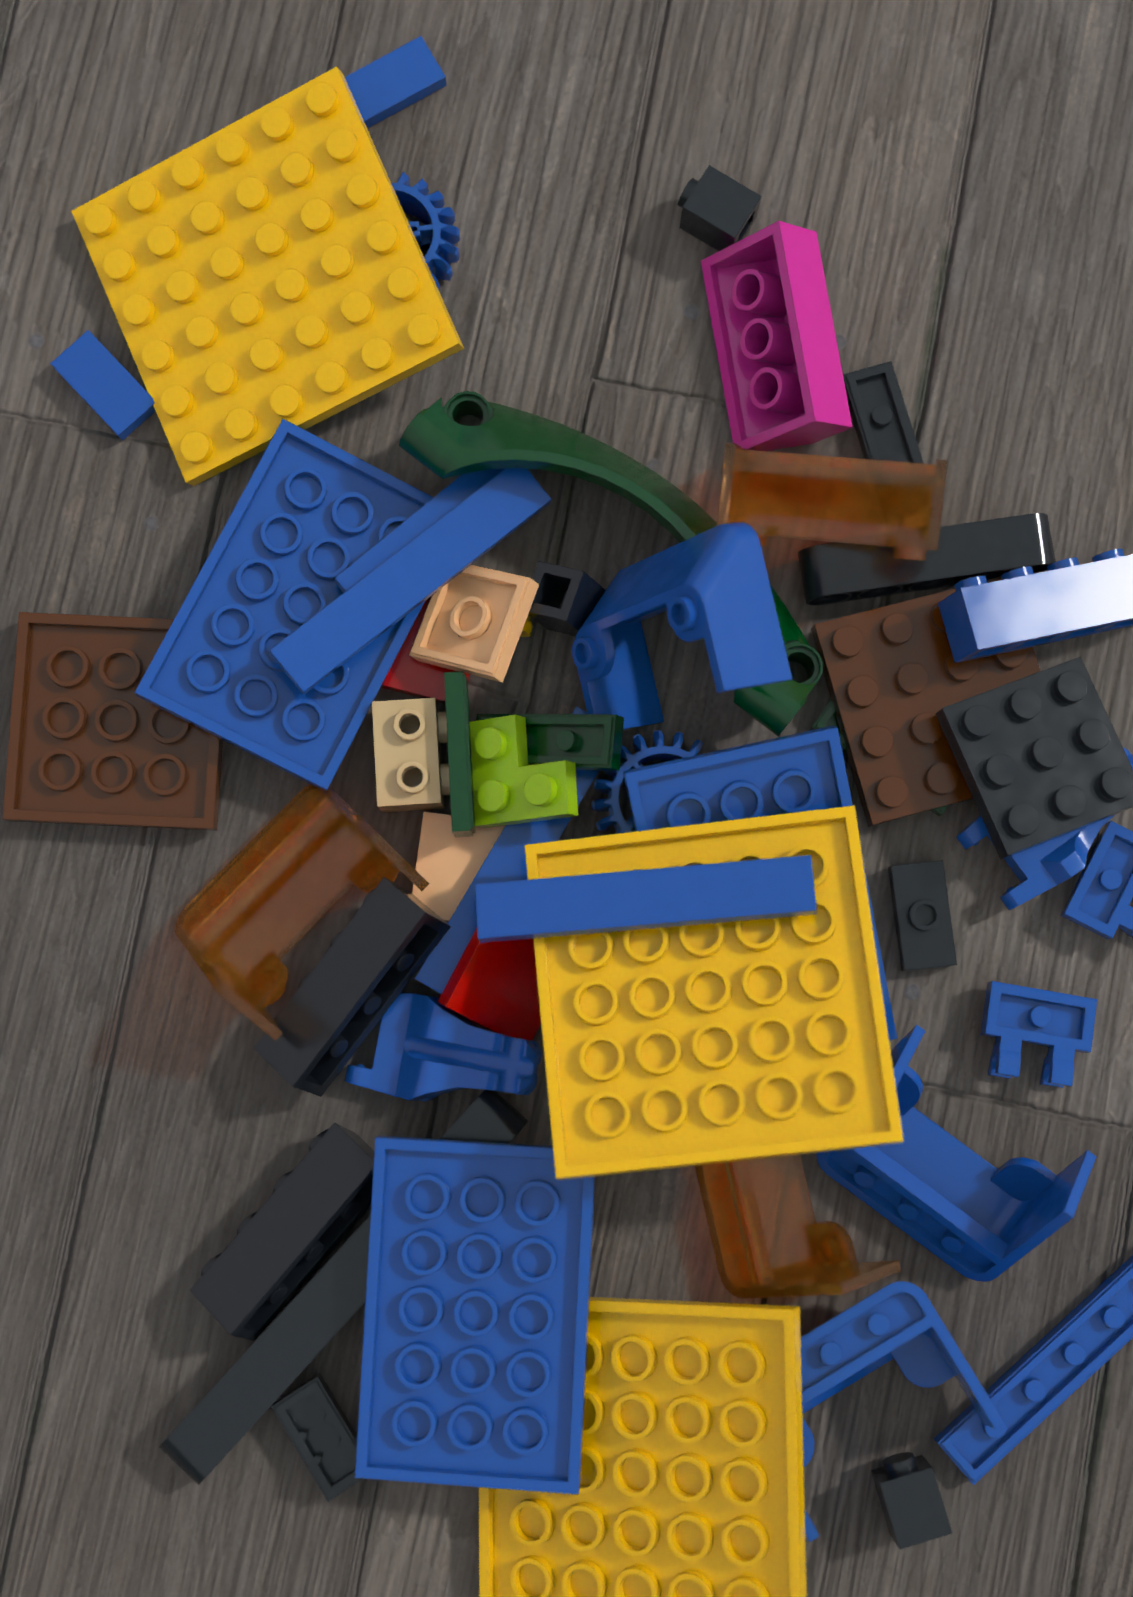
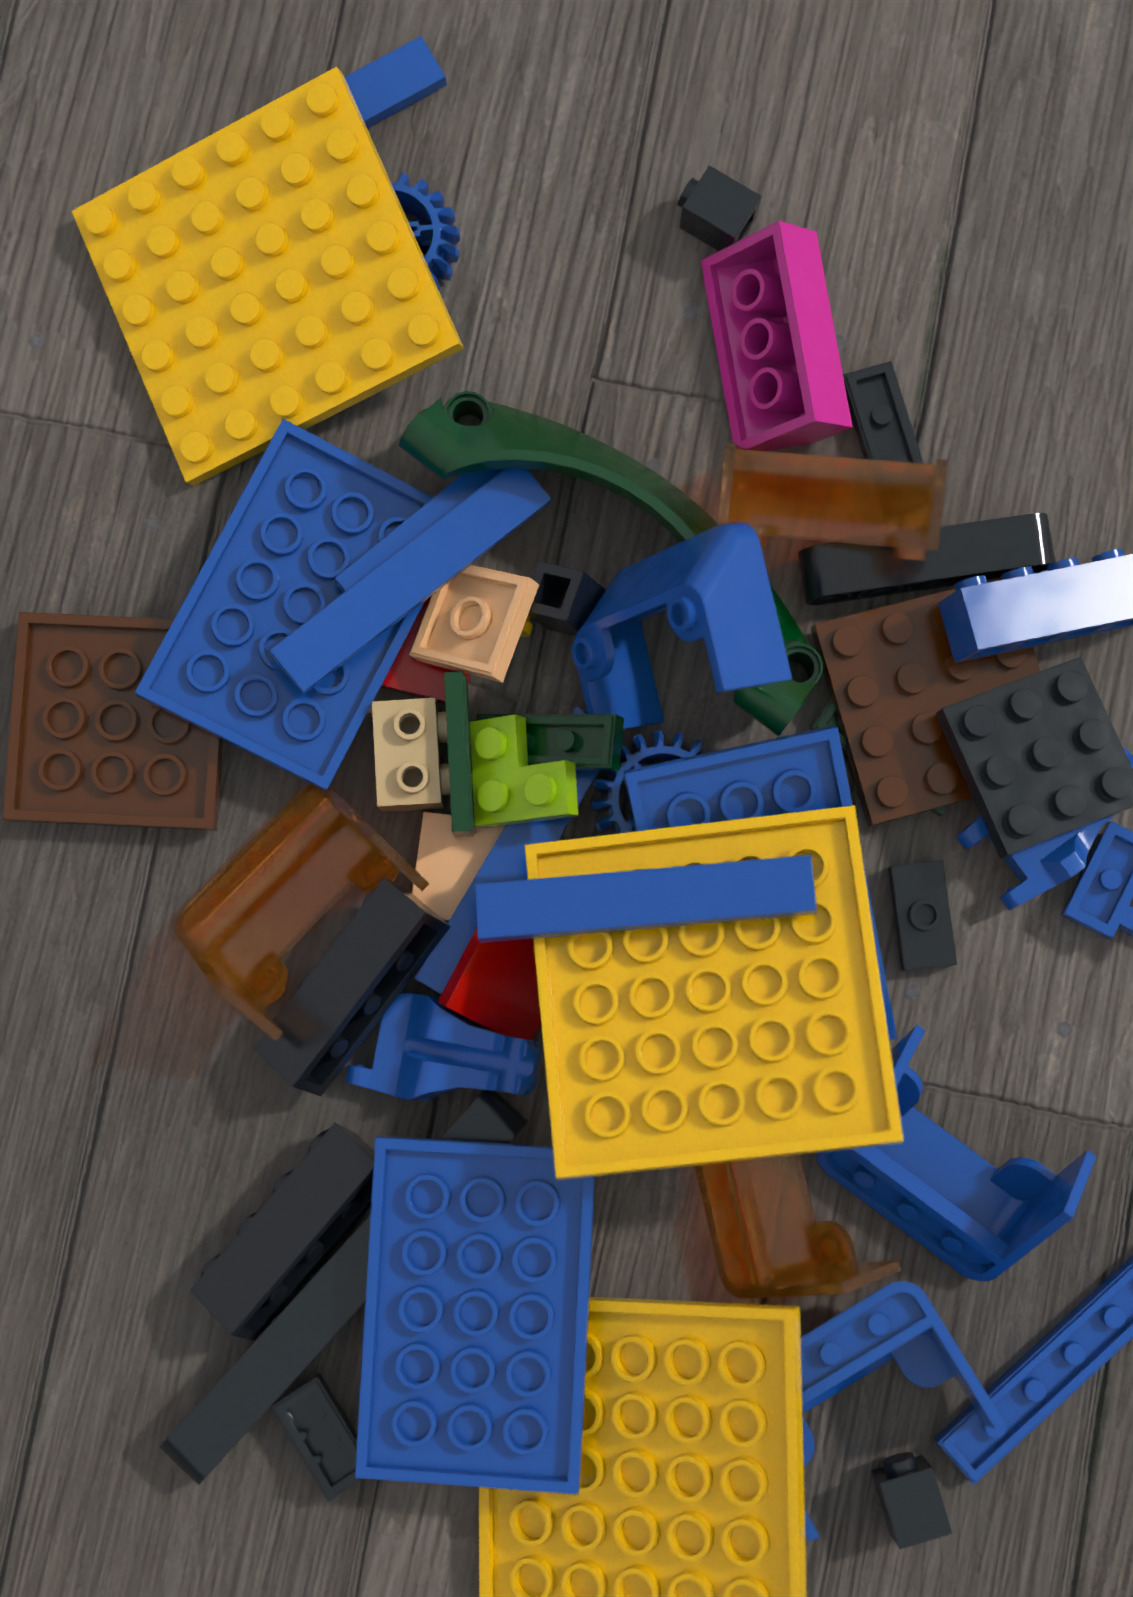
blue tile [50,330,155,441] -> none
blue plate [980,981,1097,1088] -> none

